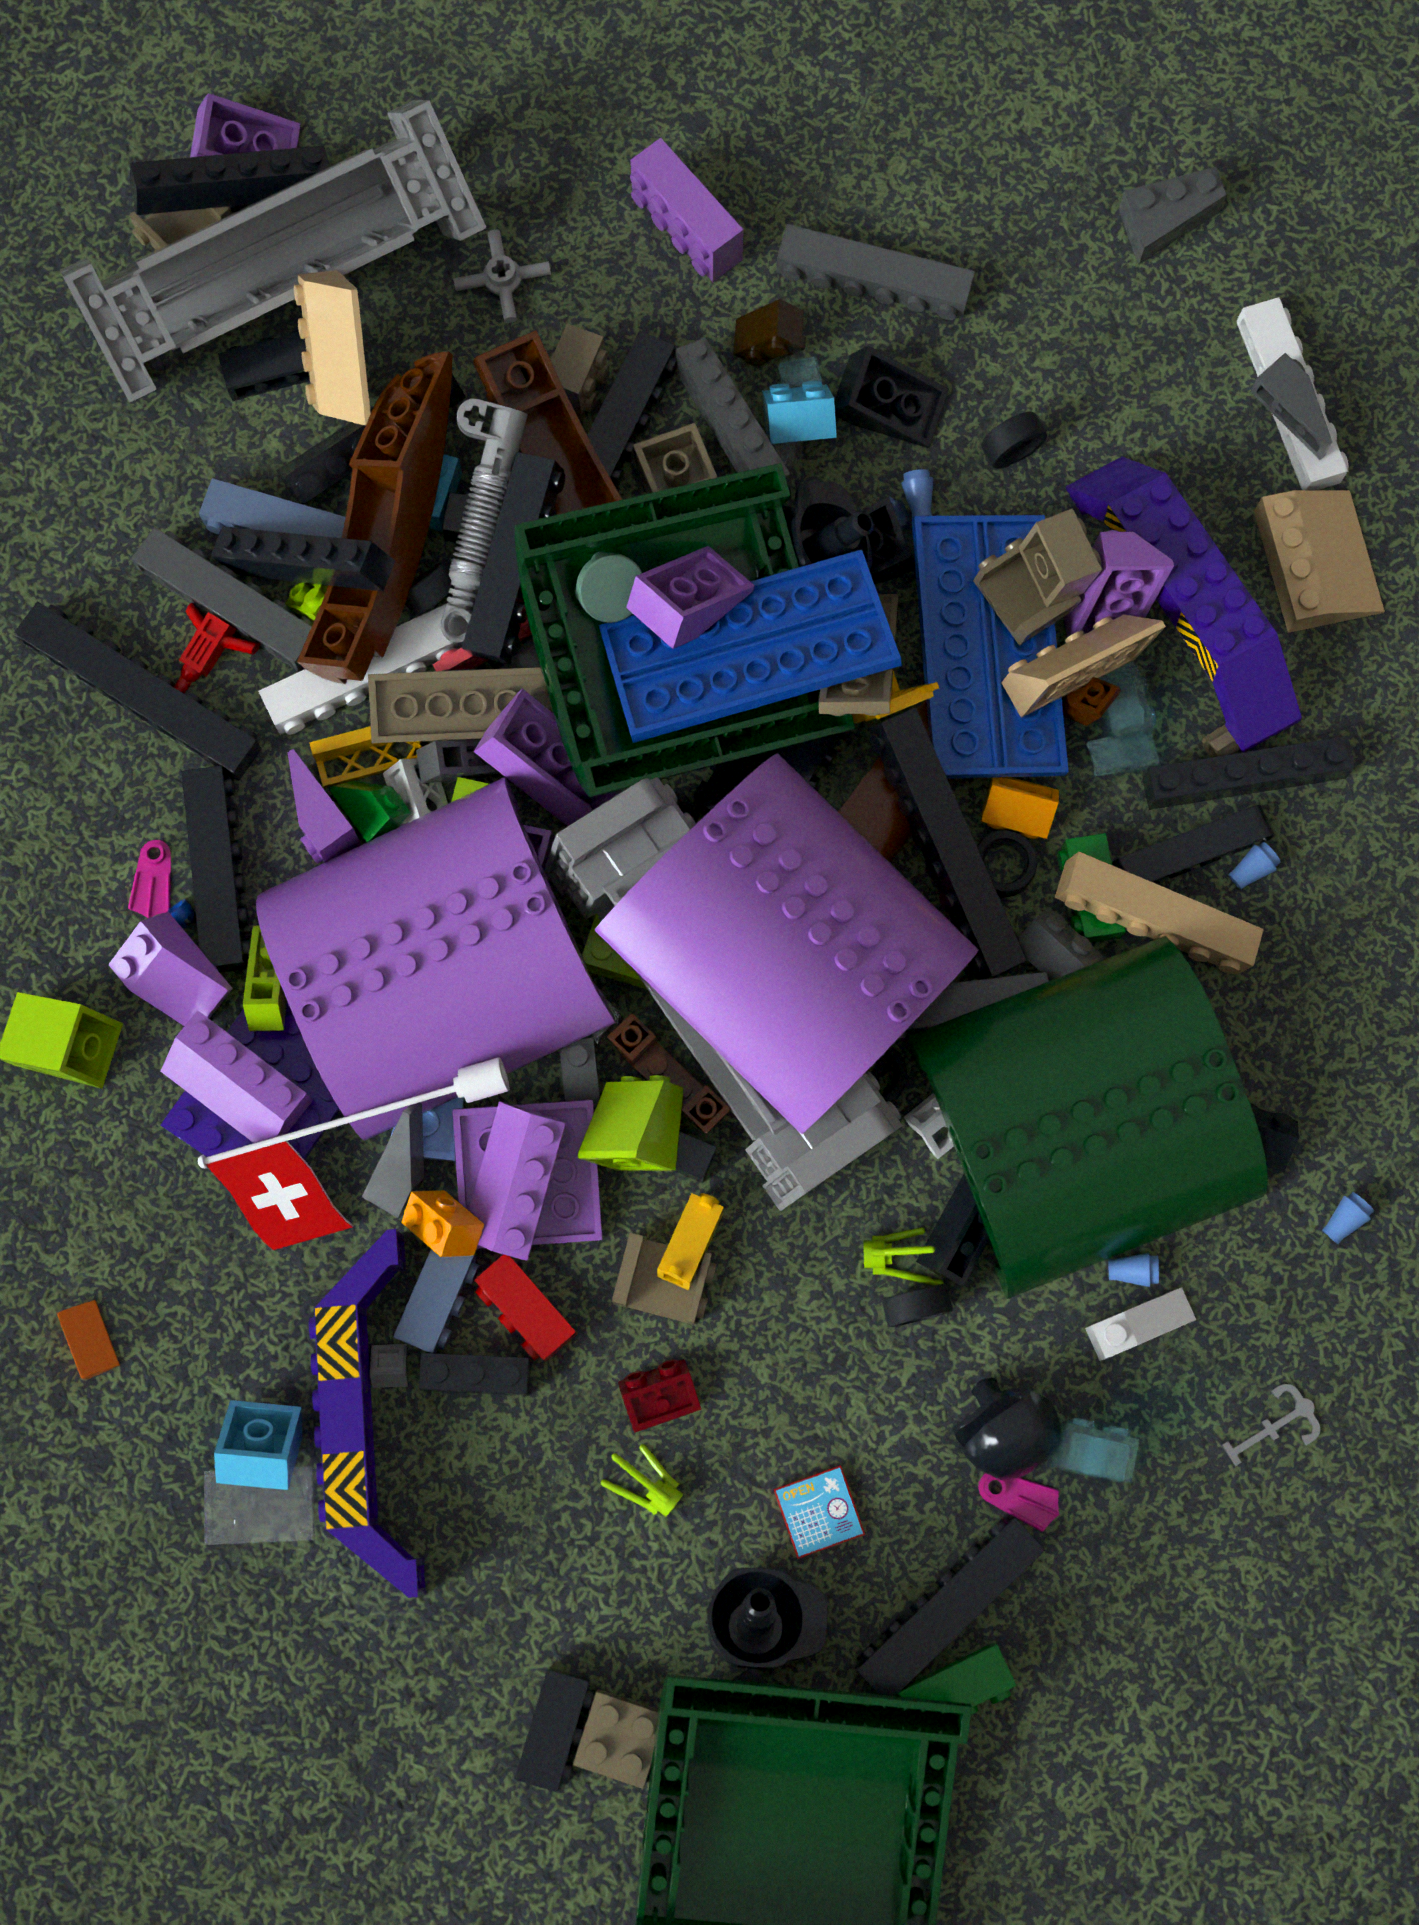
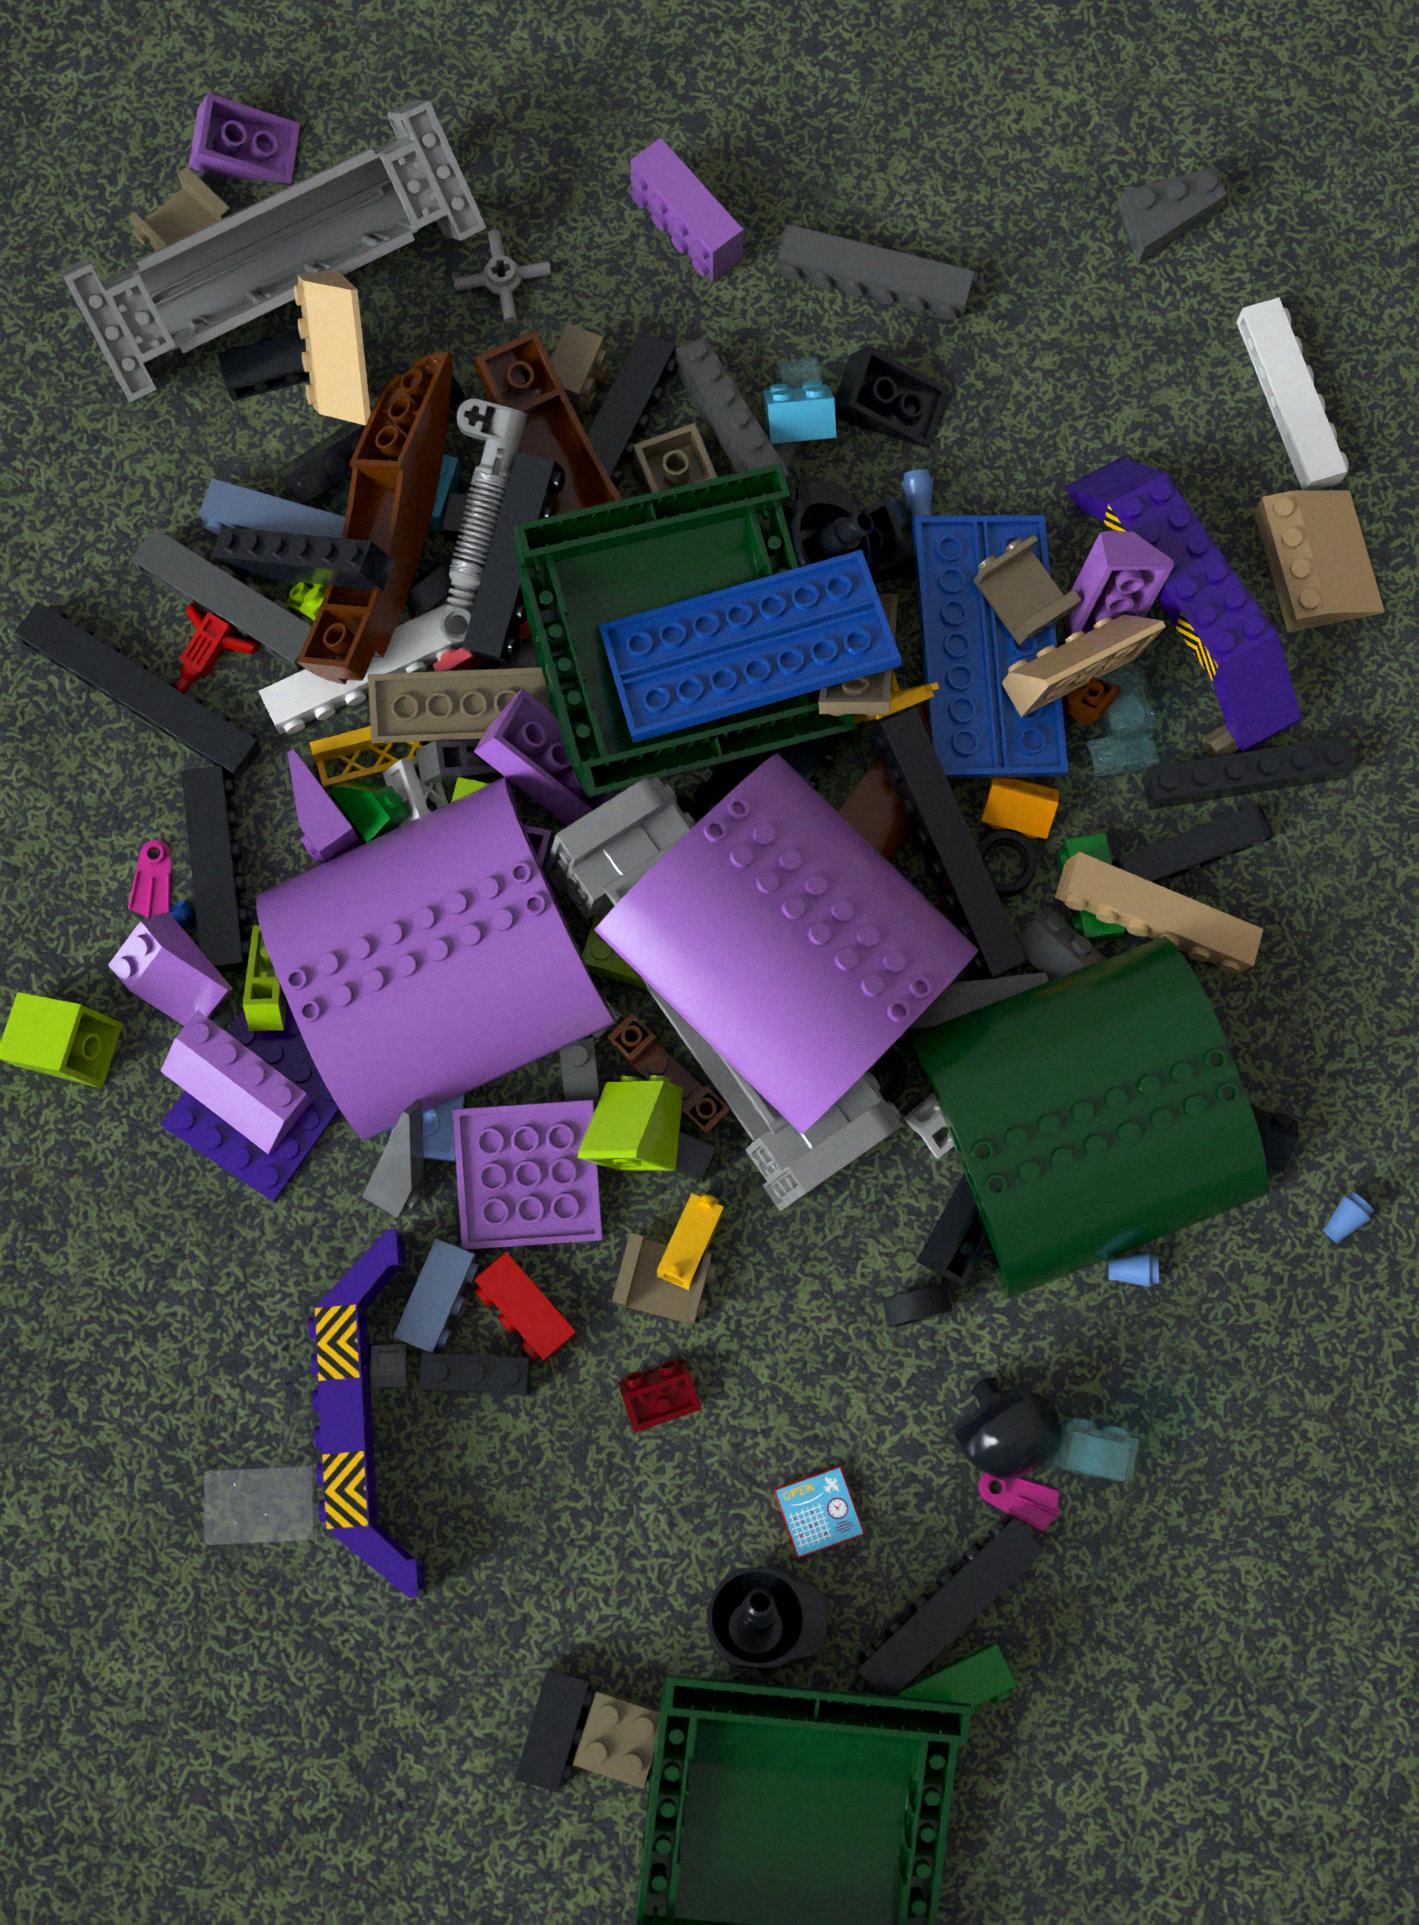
orange slope [57,1300,120,1379] -> none
black brick [130,145,330,215] -> none
flag [198,1057,509,1250] -> none
medium azure brick [214,1400,302,1490] -> none
light orange brick [401,1190,484,1257] -> none
medium lavender slope [469,1101,567,1261] -> none
sand green tile [574,551,642,623] -> none
lime plant [600,1444,683,1517] -> none
medium lavender slope [626,546,755,649] -> none
dark brown brick [733,299,806,366] -> none
lime plant [863,1227,944,1285] -> none
black tyre [981,411,1048,469] -> none
dark tan brick [1018,508,1102,608] -> none
white slope [1085,1287,1196,1361] -> none
light grey piece [1222,1384,1320,1466] -> none
medium blue cone [1228,842,1281,890] -> none
dark grey slope [1250,353,1332,460] -> none

